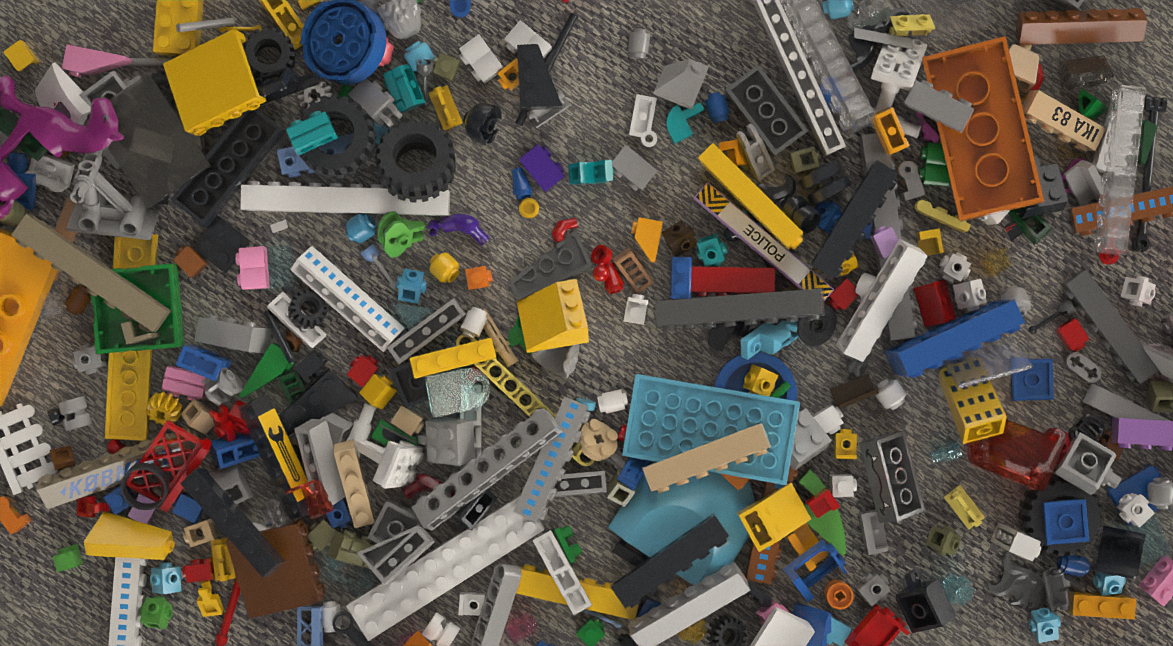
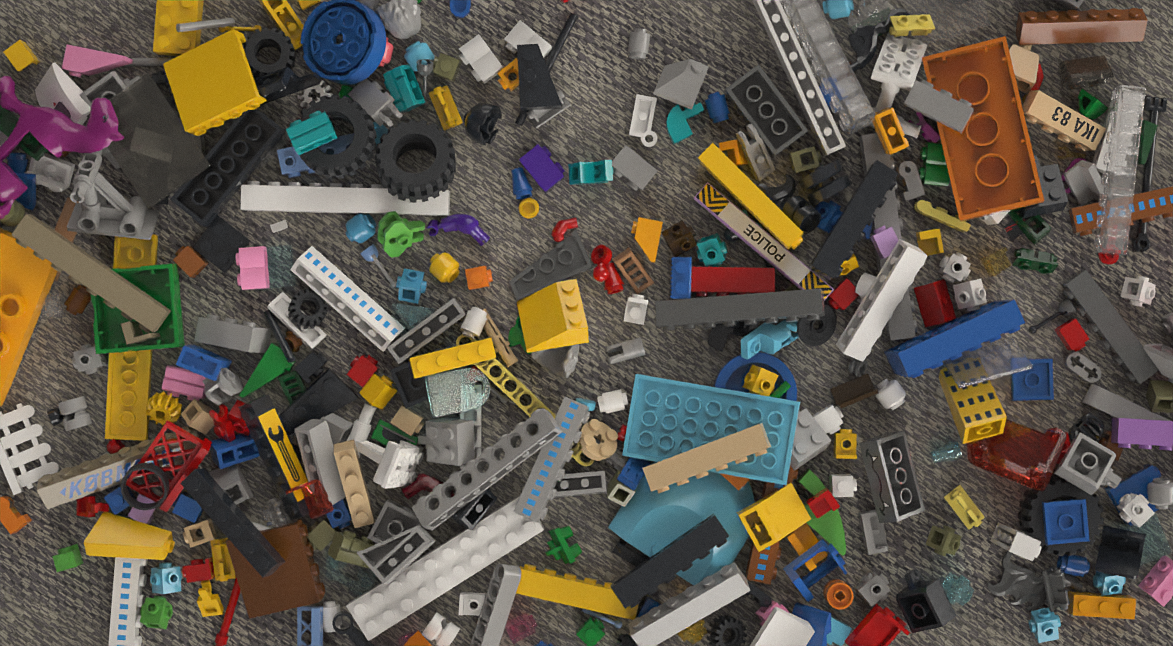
reddish brown plate [50,446,76,470] -> none
white slope [533,530,592,615] -> none
light grey sticker [854,28,913,49] -> none
light grey head [1001,286,1031,316] -> none
none -> light grey hinge [605,337,646,364]
none -> dark green hinge [1012,248,1059,274]

